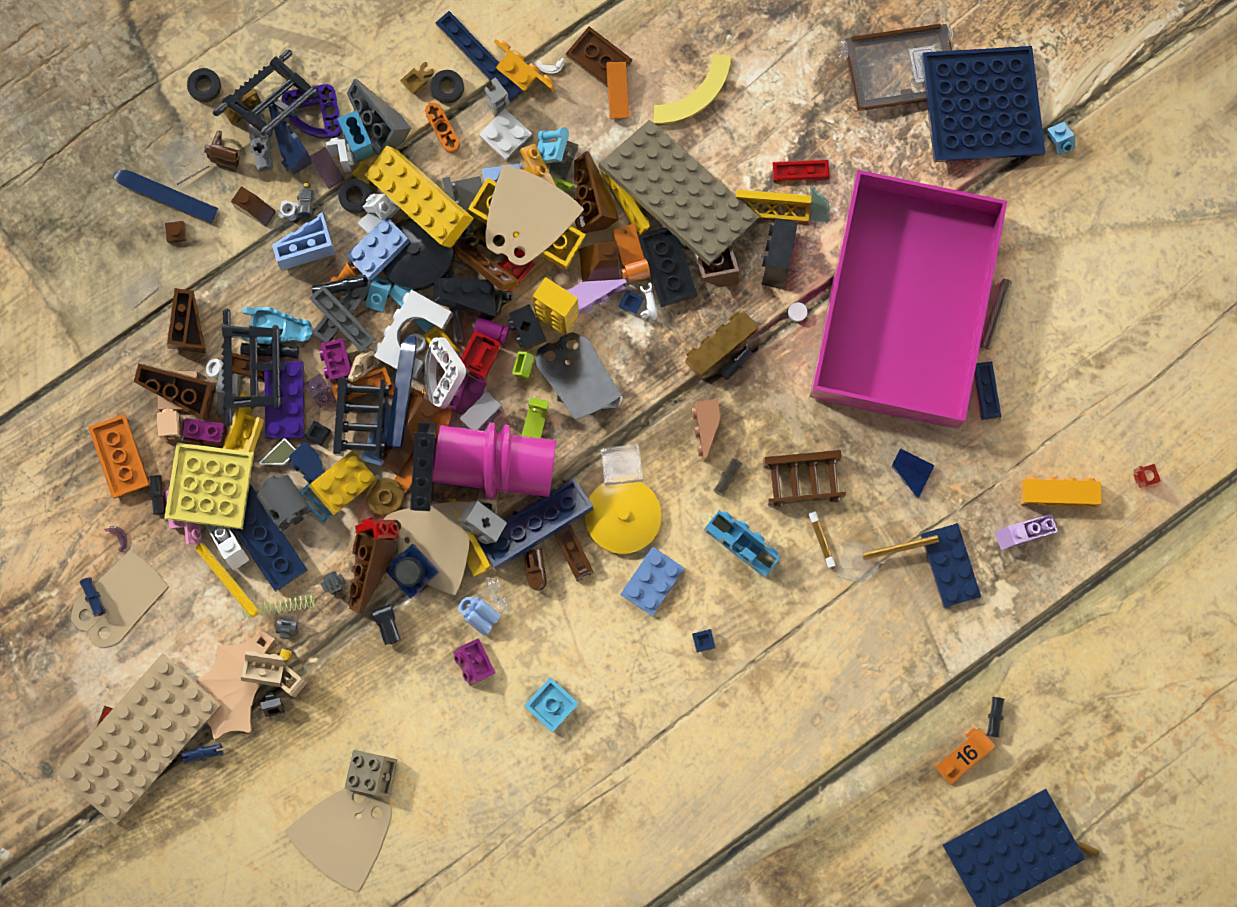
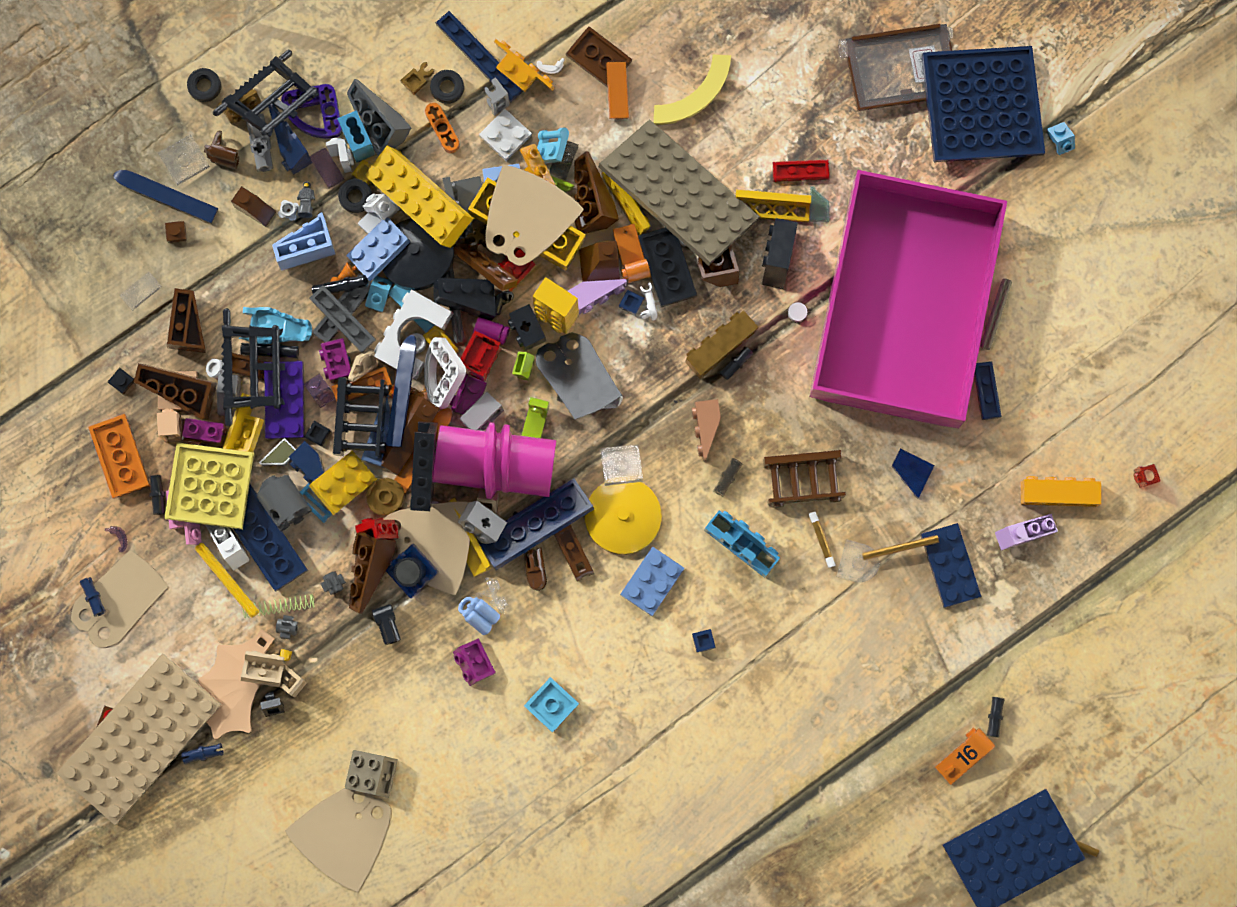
none -> black plate [108,367,134,395]

